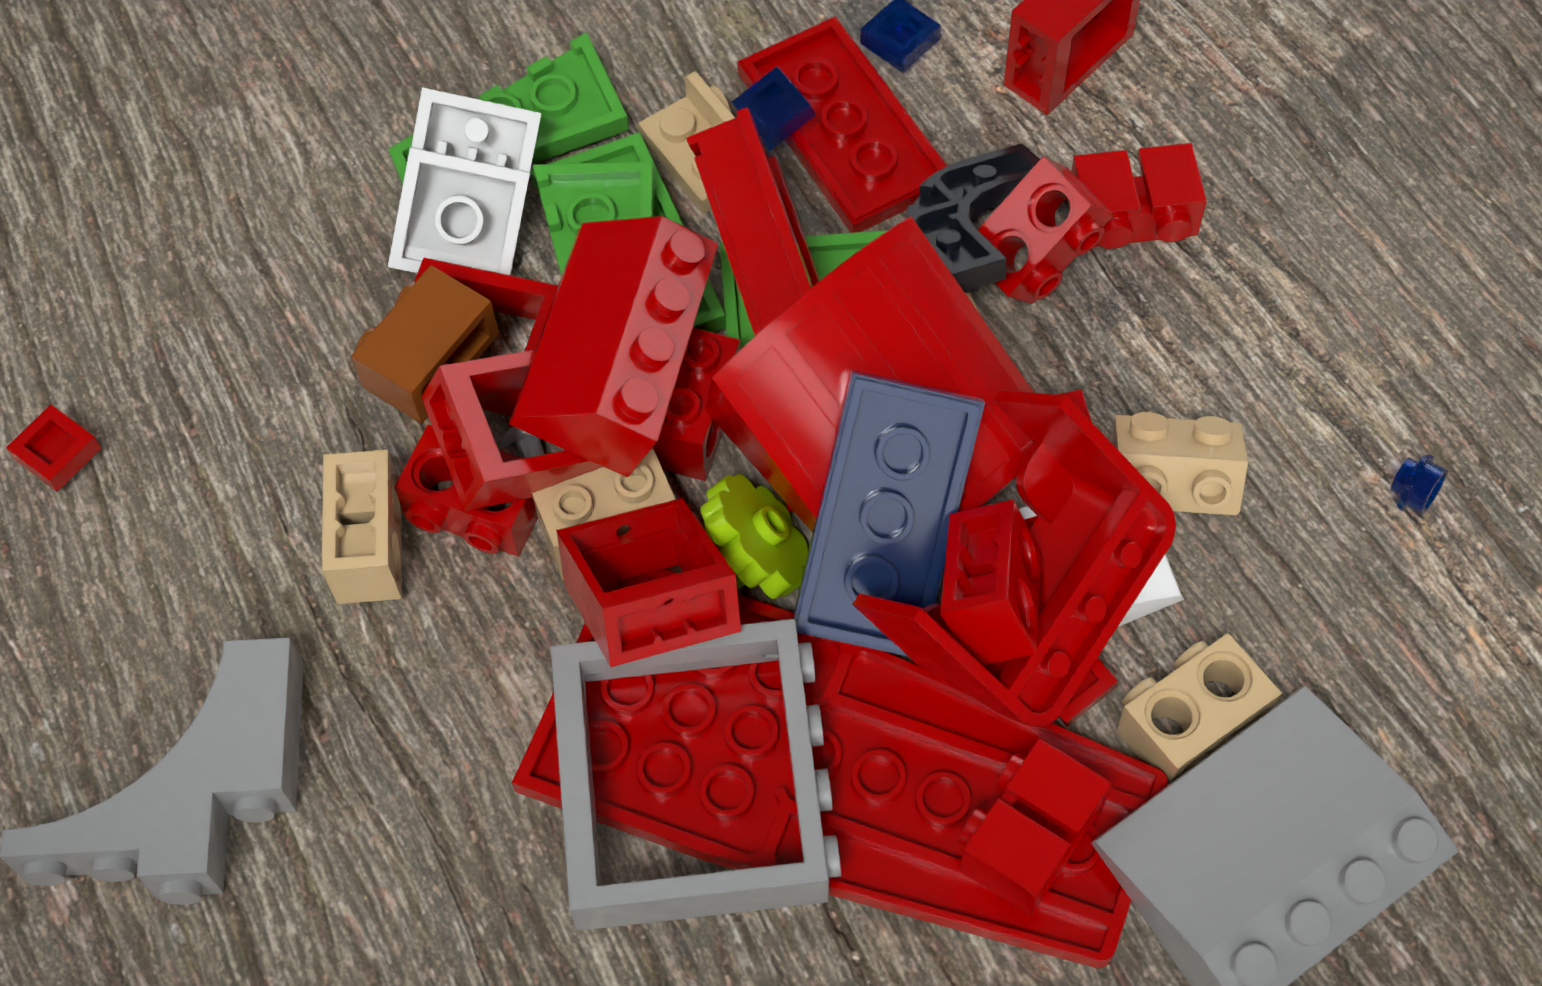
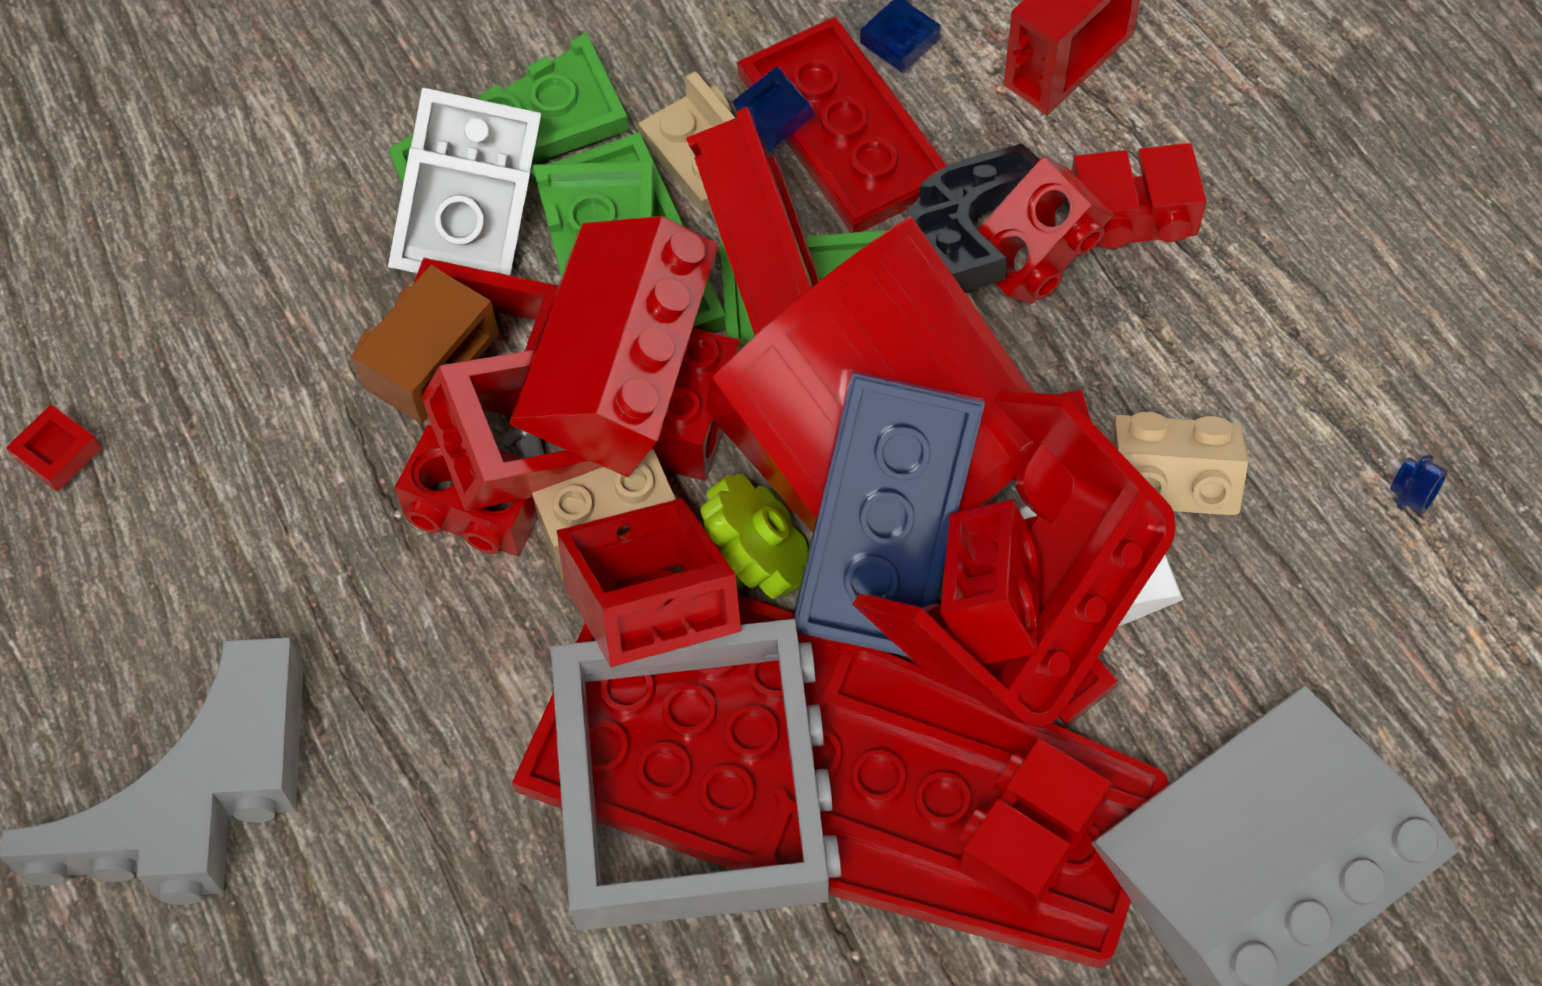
tan brick [322,449,402,604] -> none
tan brick [1116,633,1282,785] -> none

